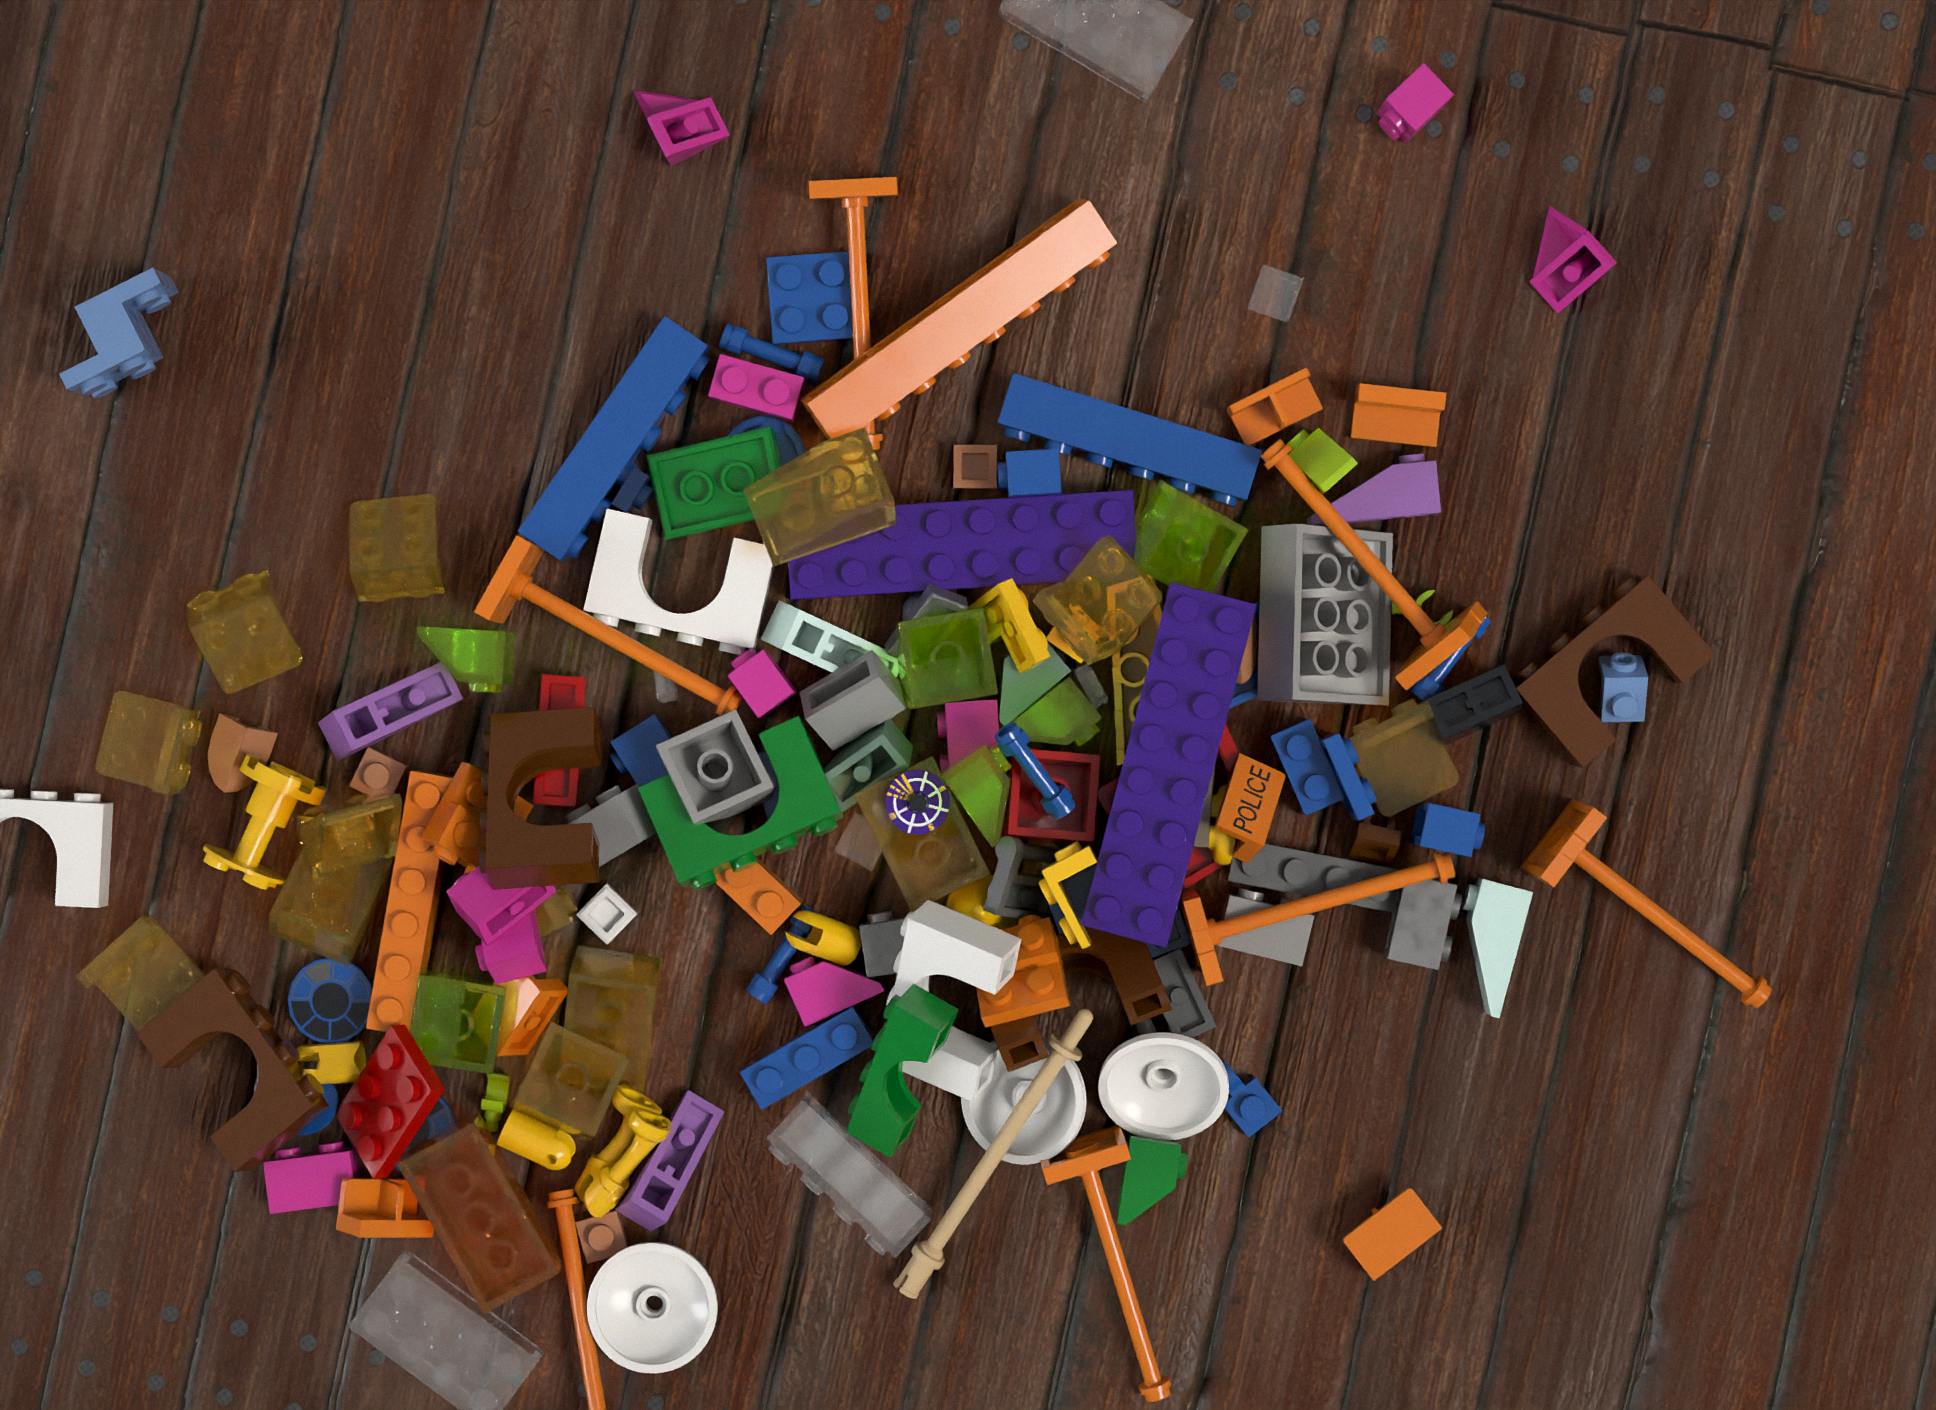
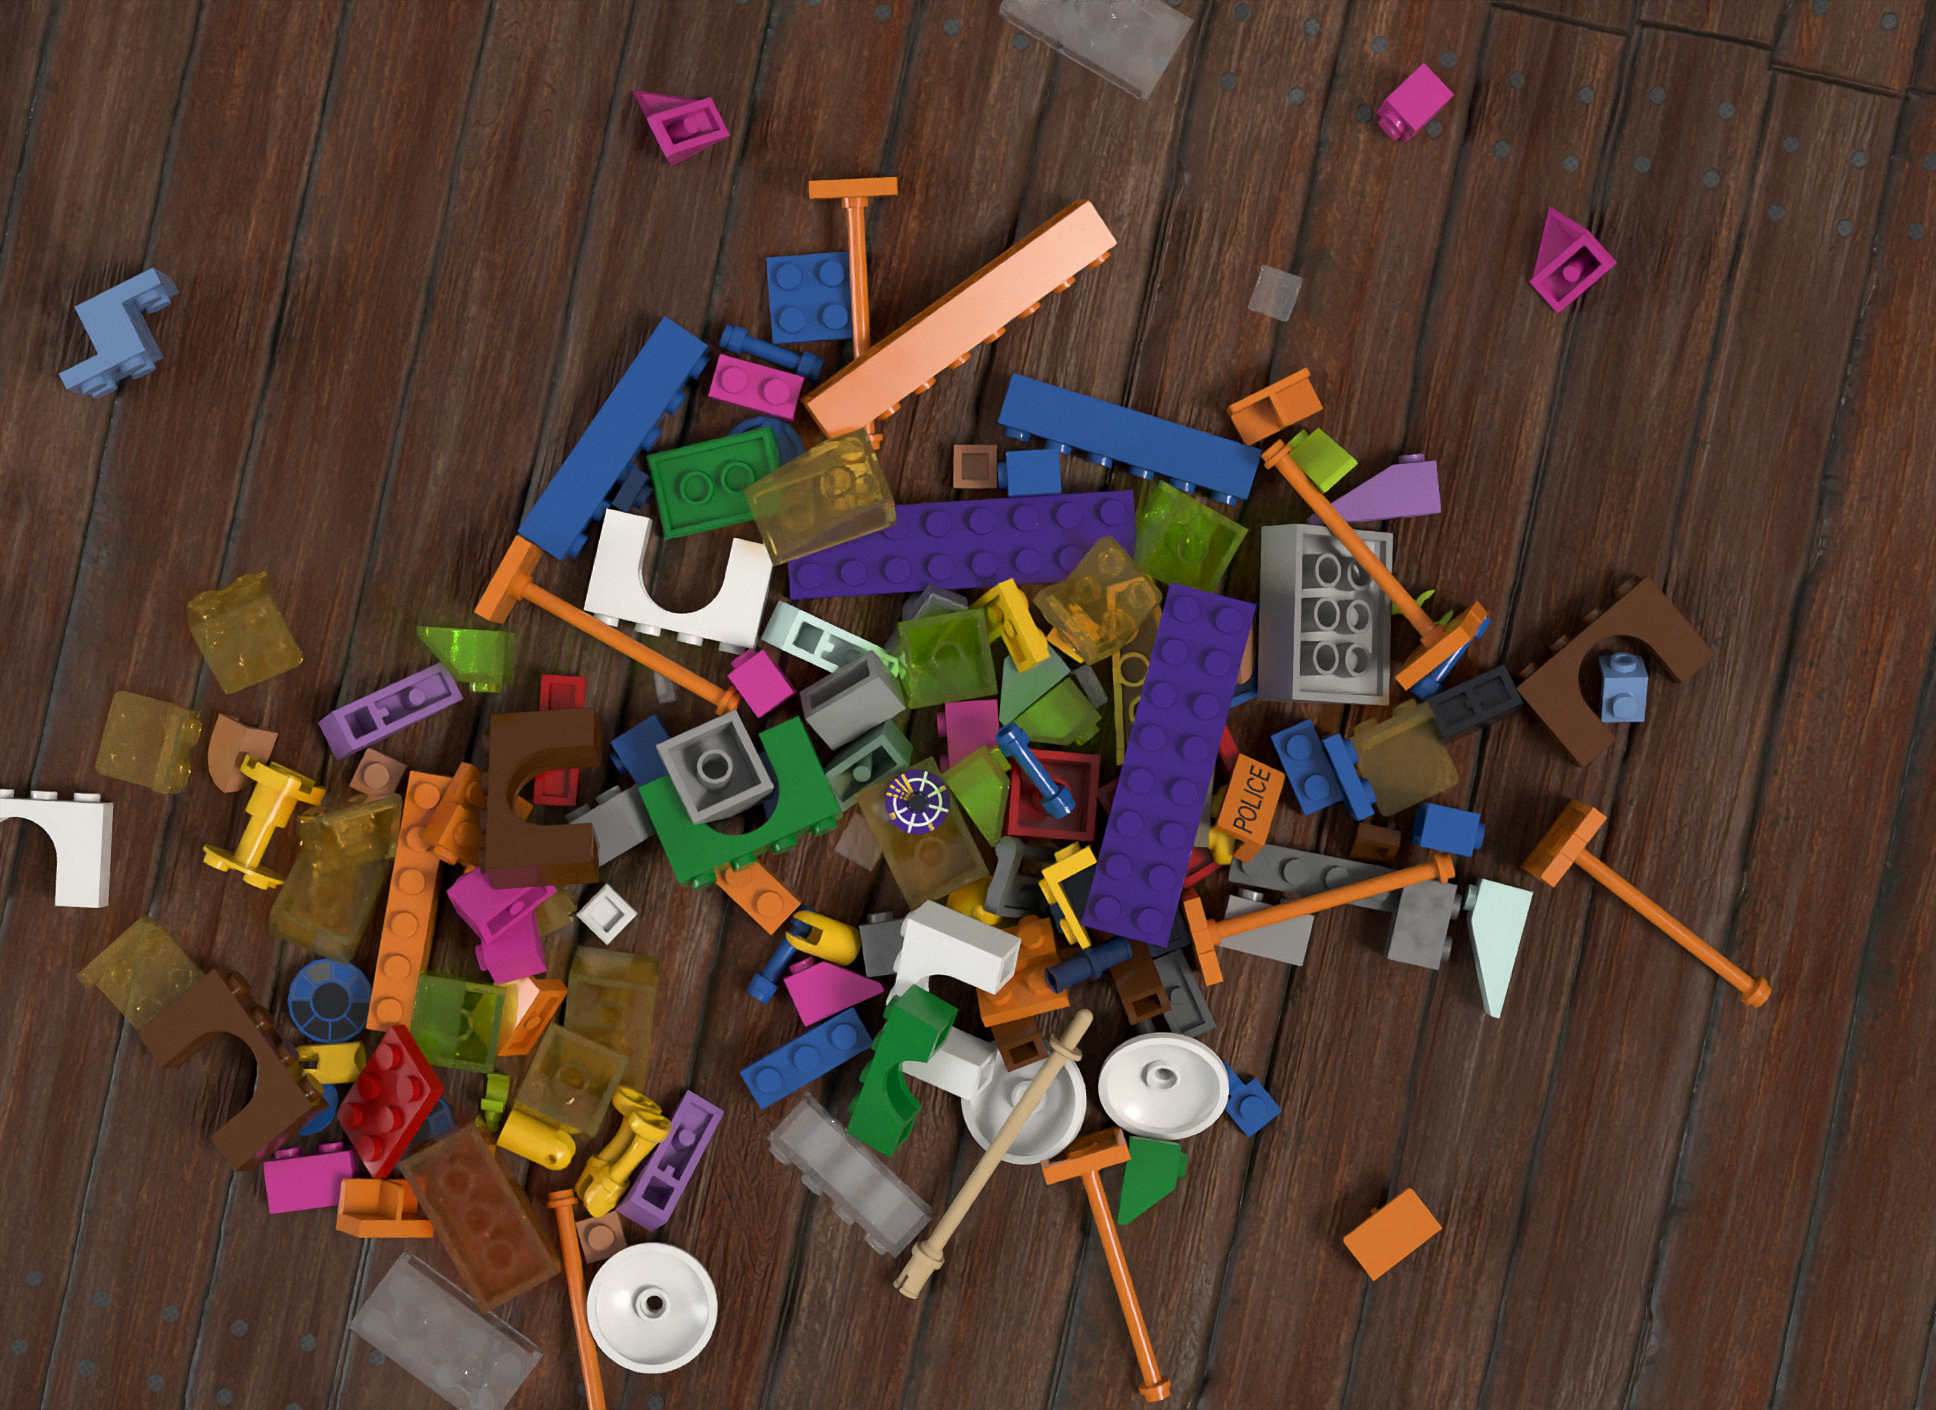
clear yellow bracket [350,494,445,602] -> none
orange panel [1350,383,1446,448] -> none
none -> dark blue pin [1044,935,1132,994]

